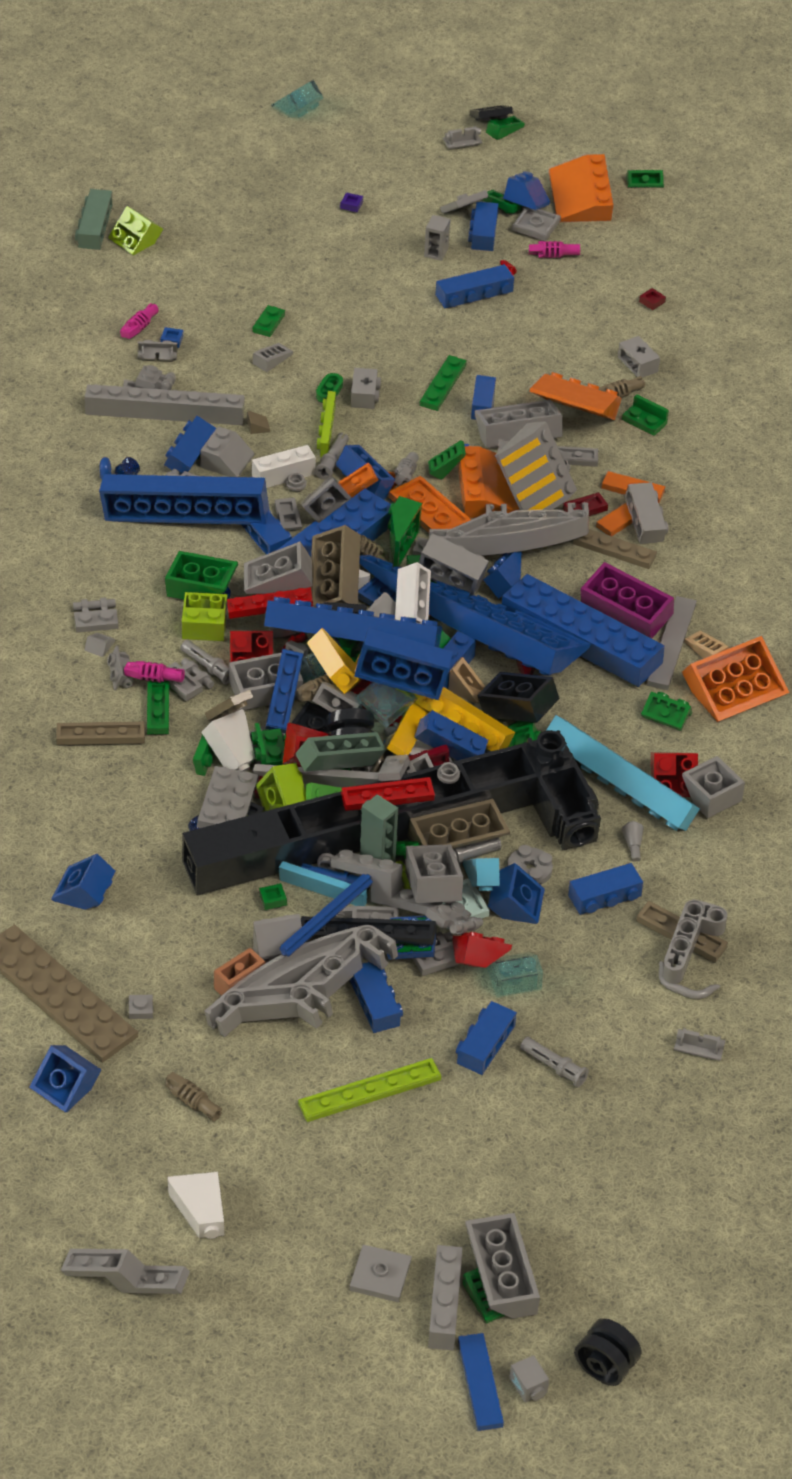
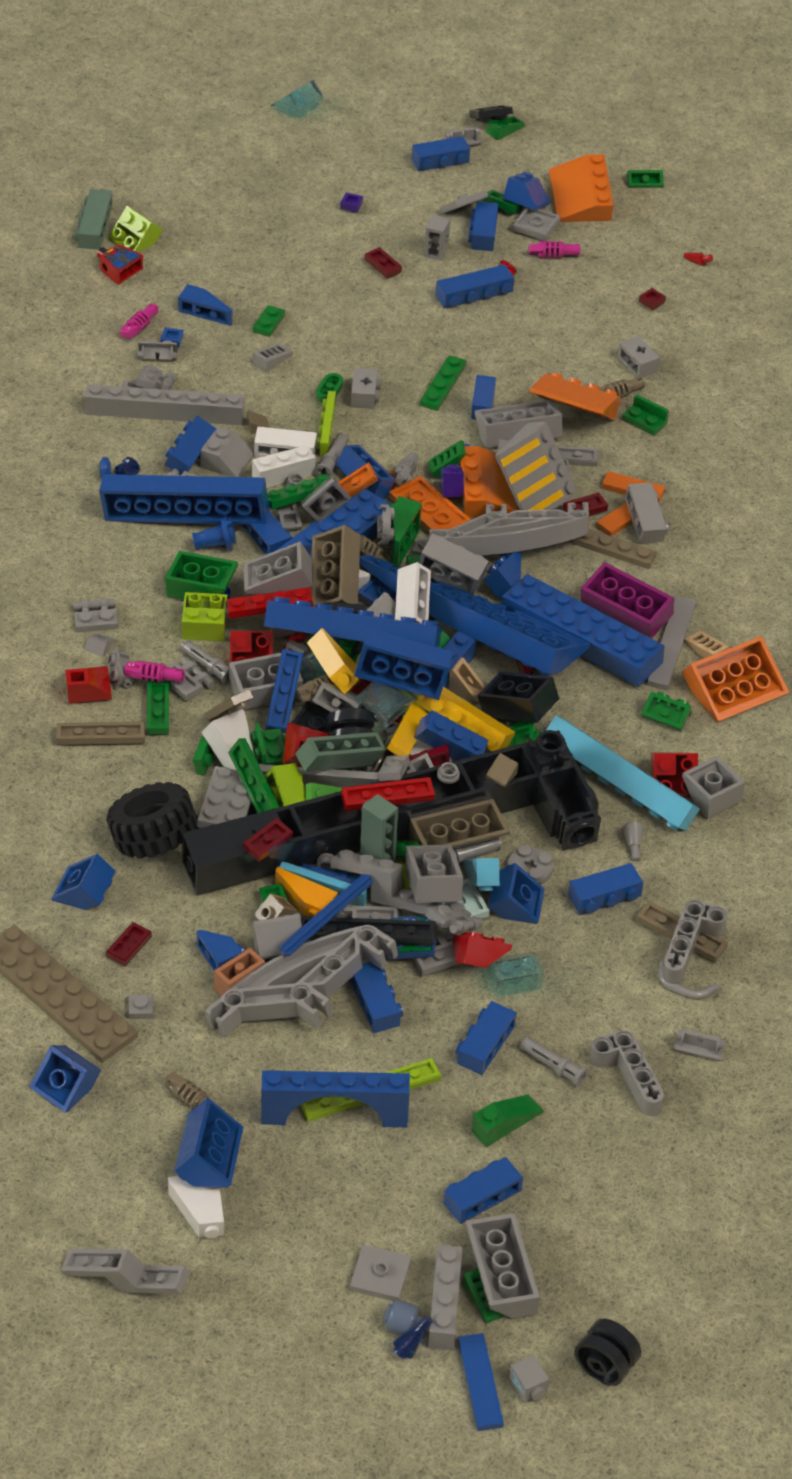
none -> red slope [65,666,112,703]
none -> red torso [97,244,143,285]
none -> black tyre [106,782,198,858]
none -> dark red plate [106,922,152,967]
none -> blue slope [174,1097,243,1188]
none -> blue slope [178,284,232,326]
none -> blue piece [192,518,237,551]
none -> blue slope [196,930,244,970]
none -> green plate [228,738,279,813]
none -> dark red plate [243,818,293,862]
none -> white brick [254,427,317,457]
none -> dark tan brick [255,893,297,920]
none -> blue arch [261,1070,410,1128]
none -> green plate [267,475,329,510]
none -> light orange slope [275,867,338,917]
none -> dark red plate [365,247,402,279]
none -> light grey plate [377,504,395,546]
none -> sand blue head [382,1299,422,1337]
none -> clear blue cone [393,1315,433,1359]
none -> blue brick [412,136,470,171]
none -> dark purple slope [439,465,464,497]
none -> blue brick [444,1157,523,1224]
none -> green slope [471,1094,544,1147]
none -> dark tan slope [486,754,518,787]
none -> light grey beam [590,1030,664,1116]
none -> red bar [683,253,713,266]

